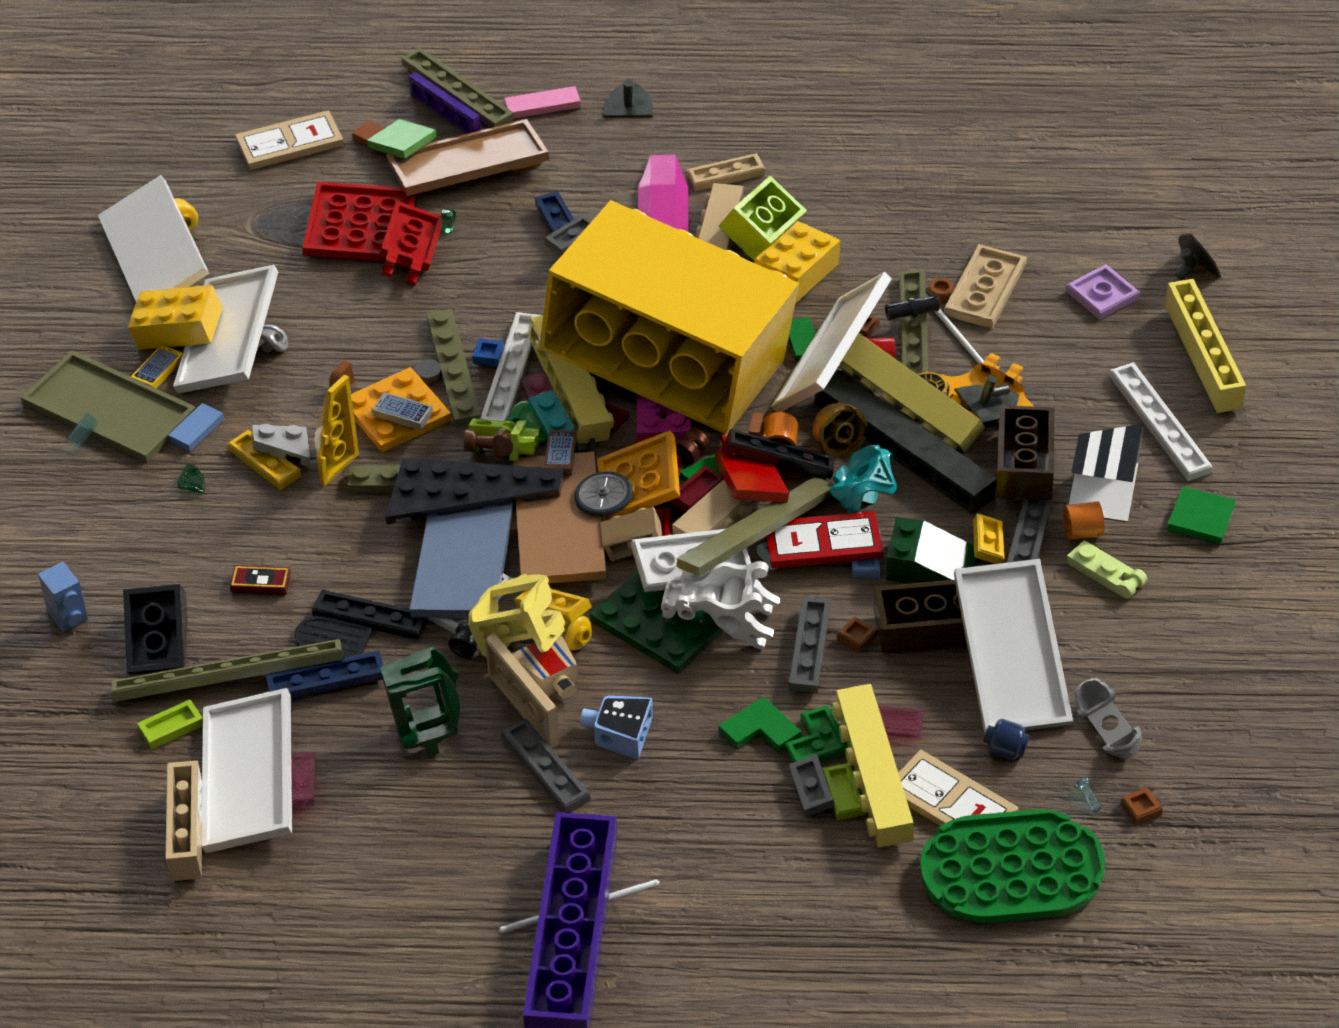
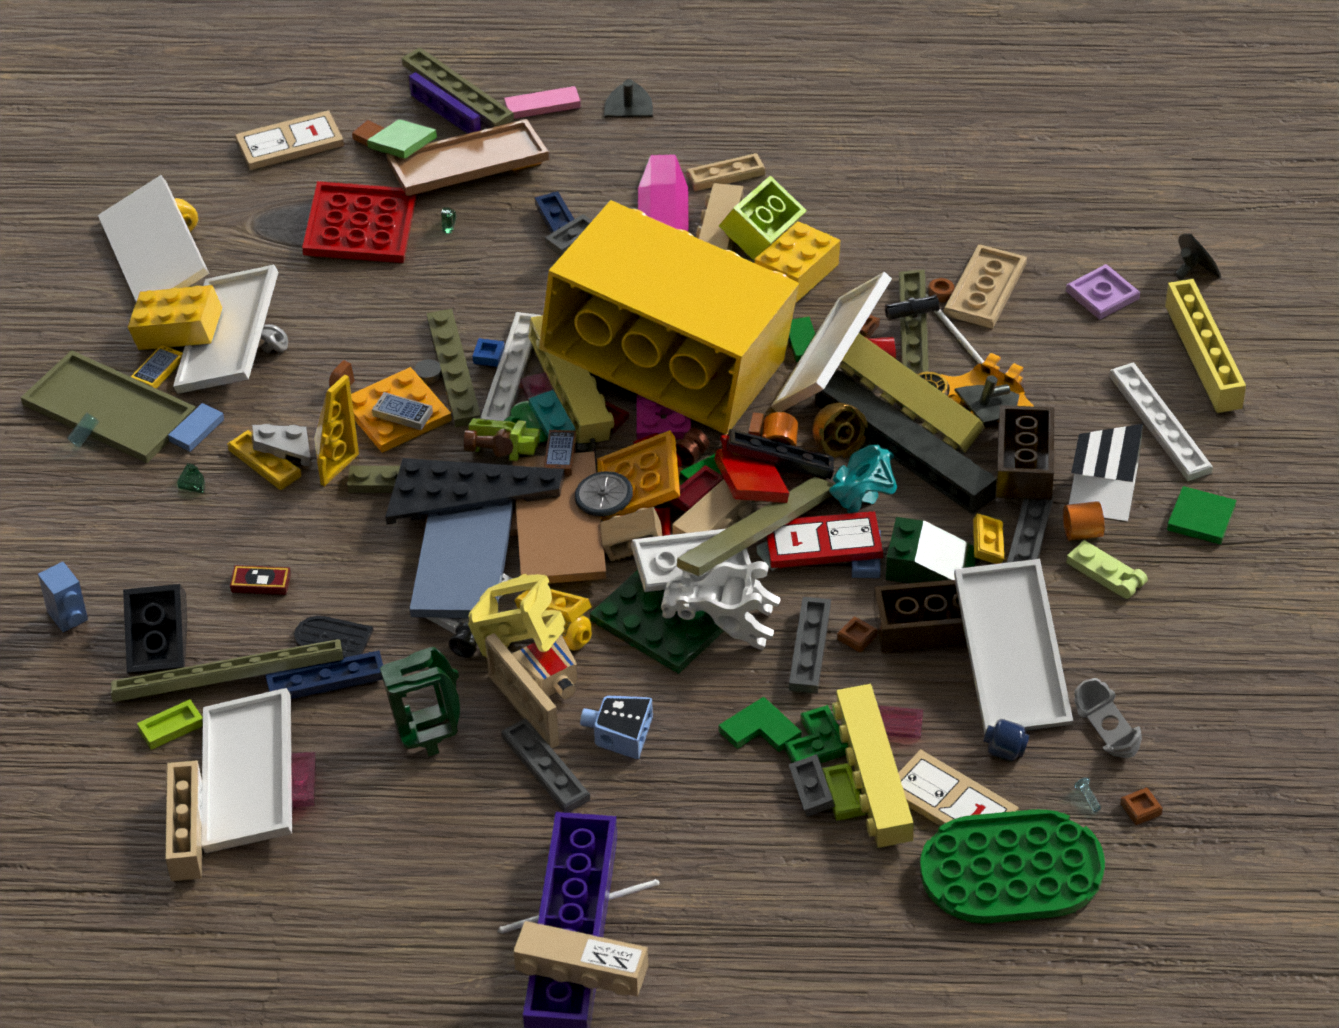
black tile [312,590,429,640] -> none
red tile [379,201,444,286] -> none
none -> tan brick [513,921,648,997]

